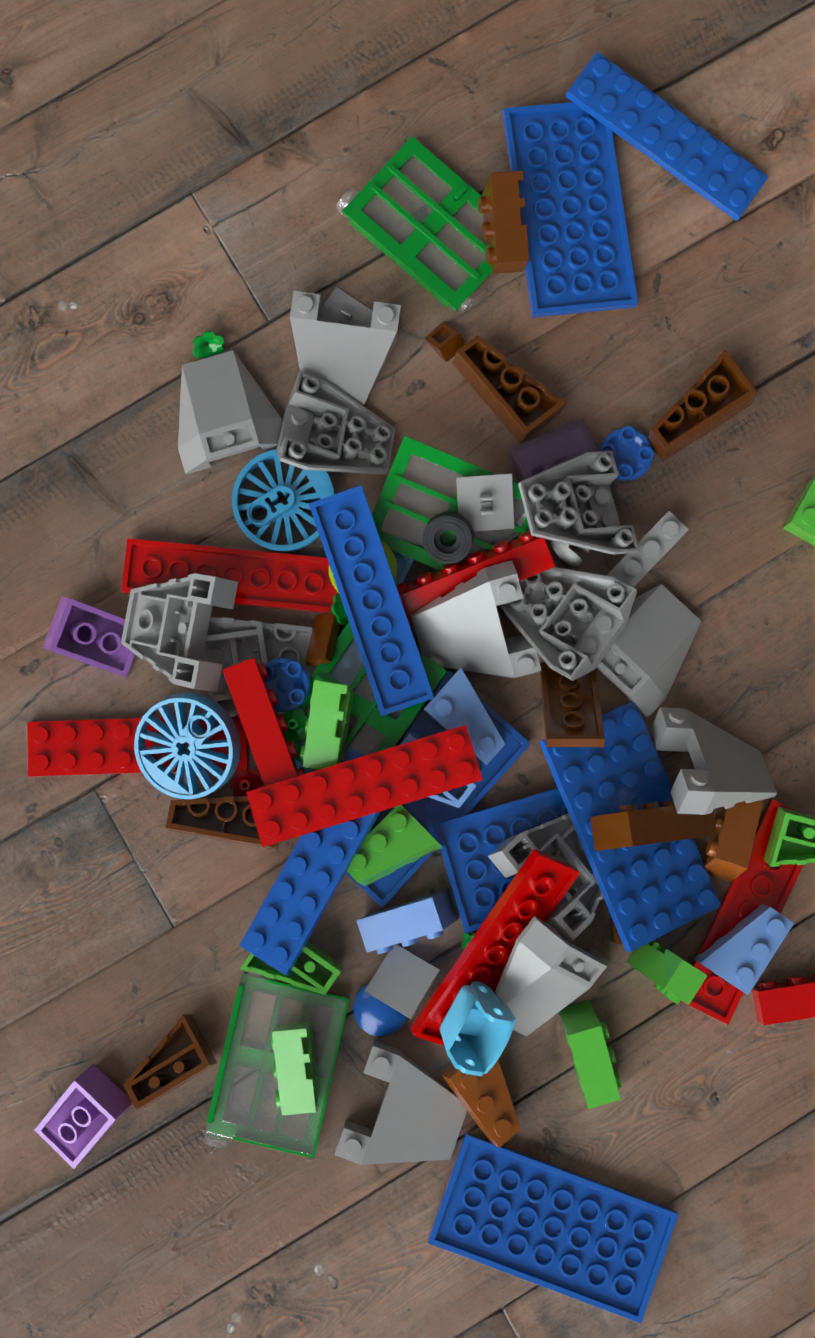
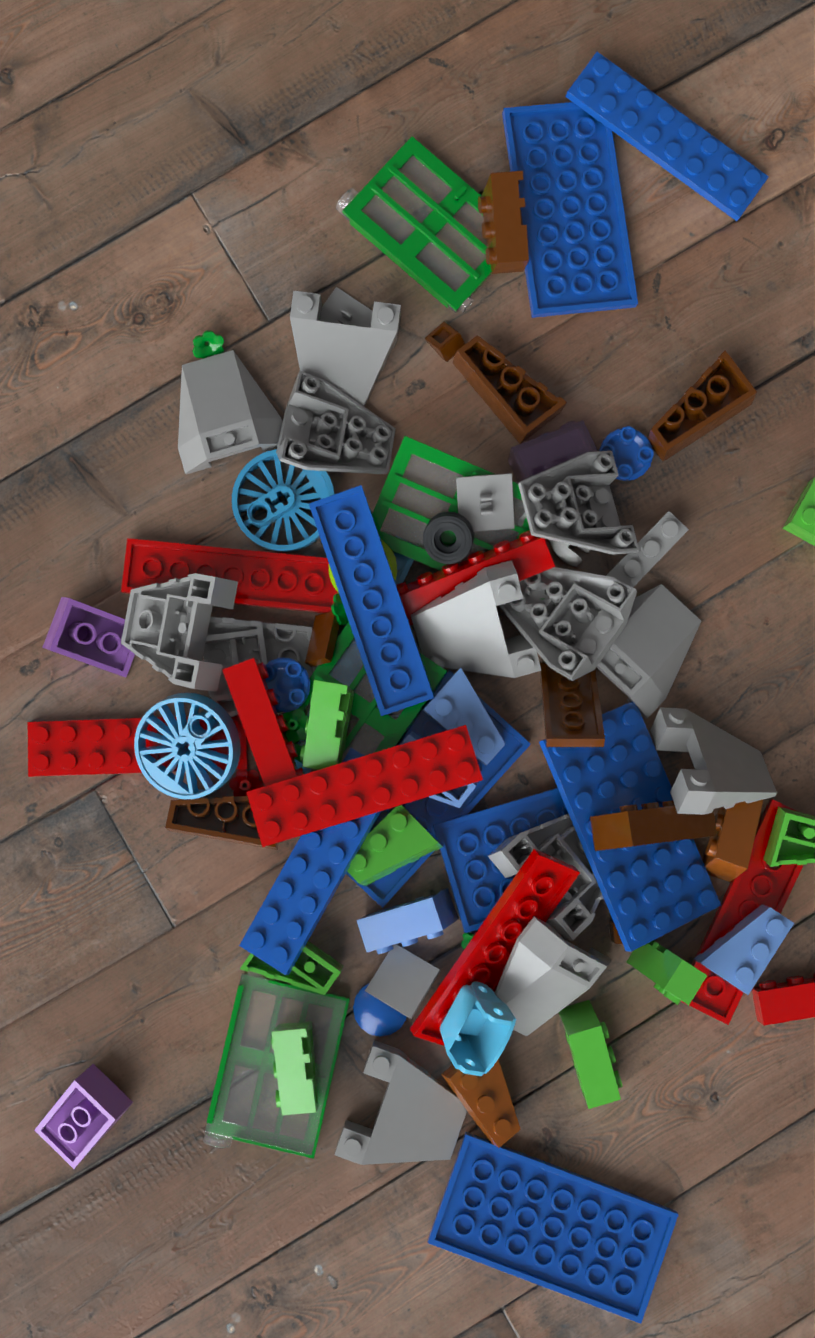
reddish brown wedge [123,1014,217,1110] -> none

